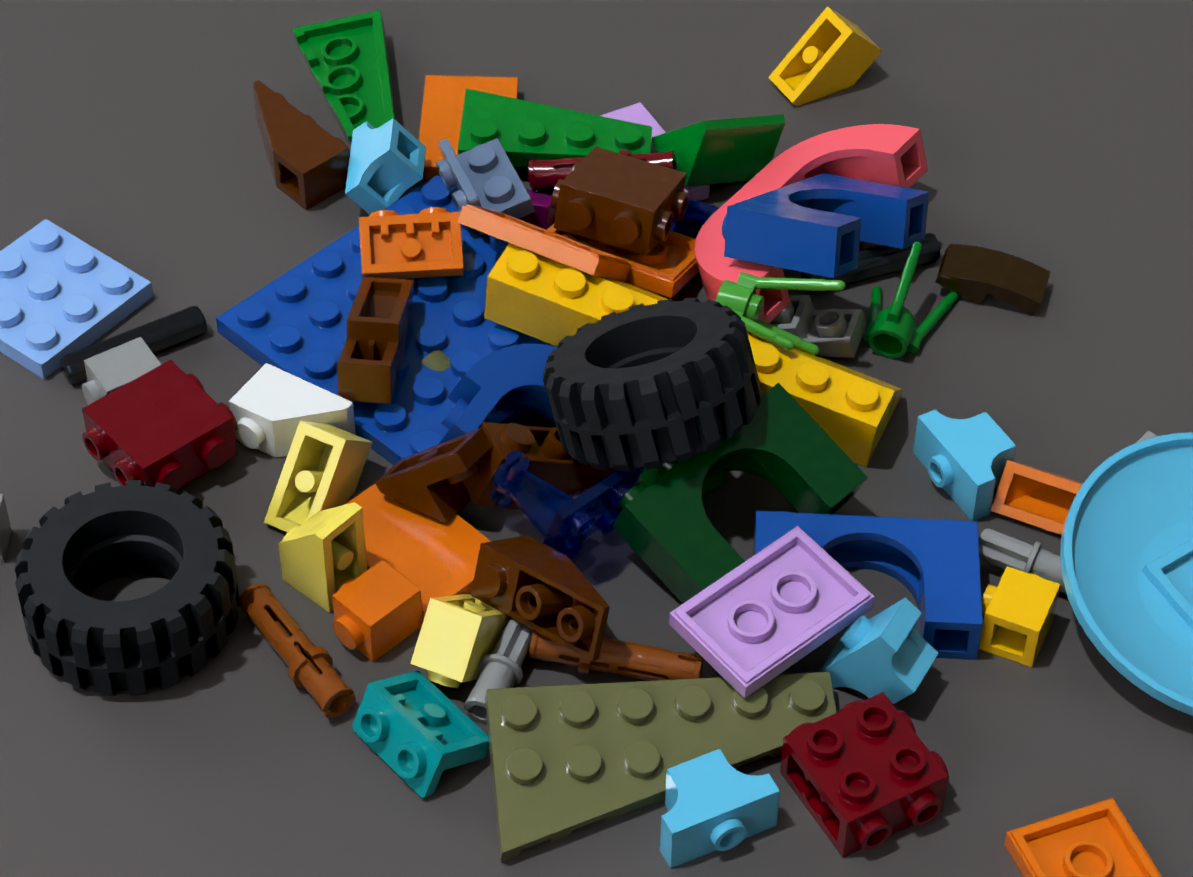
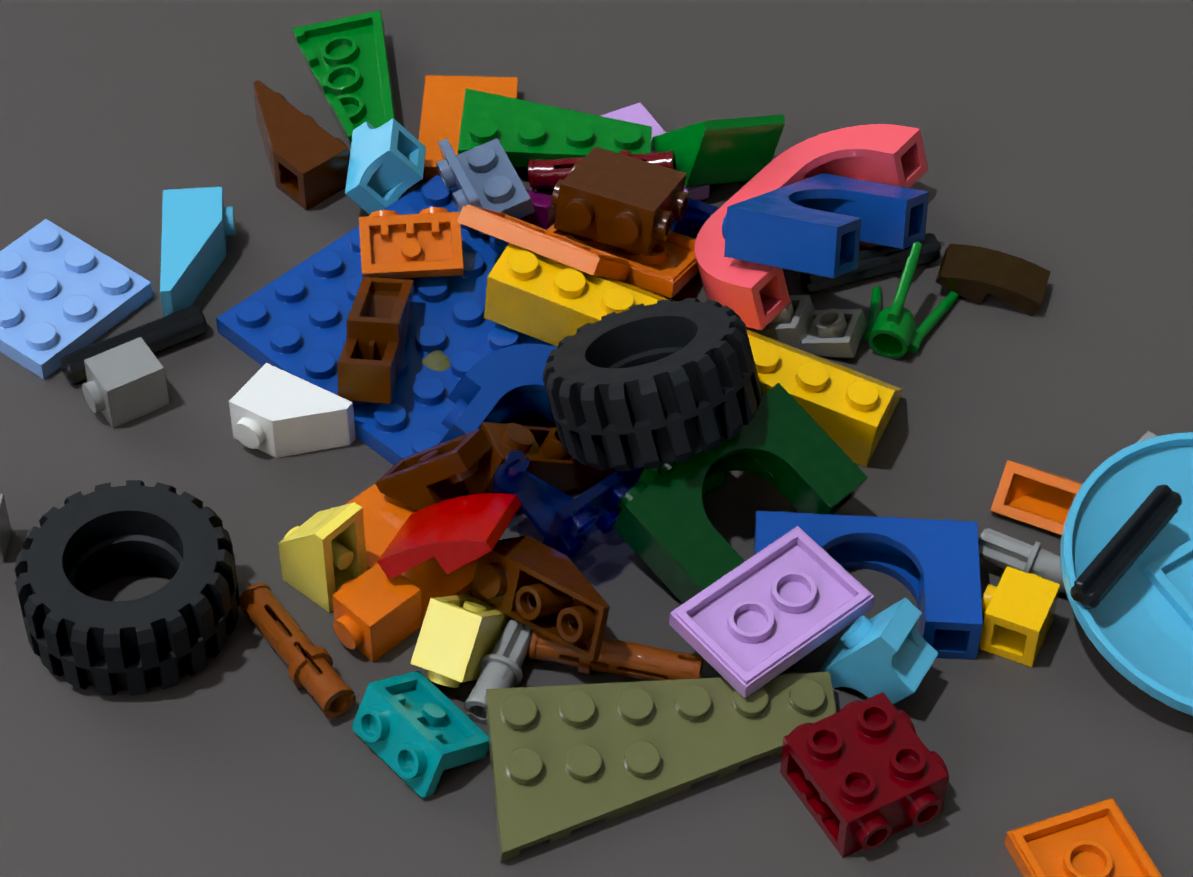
dark red brick [82,360,237,491] -> none
light yellow slope [264,421,373,533] -> none
medium azure brick [660,749,780,869] -> none
bright green plant [715,272,845,355] -> none
yellow slope [768,6,882,106] -> none
medium azure brick [913,409,1016,521] -> none
none -> medium azure slope [160,187,236,317]
none -> red slope [377,493,522,580]
none -> black axle [1070,485,1182,609]

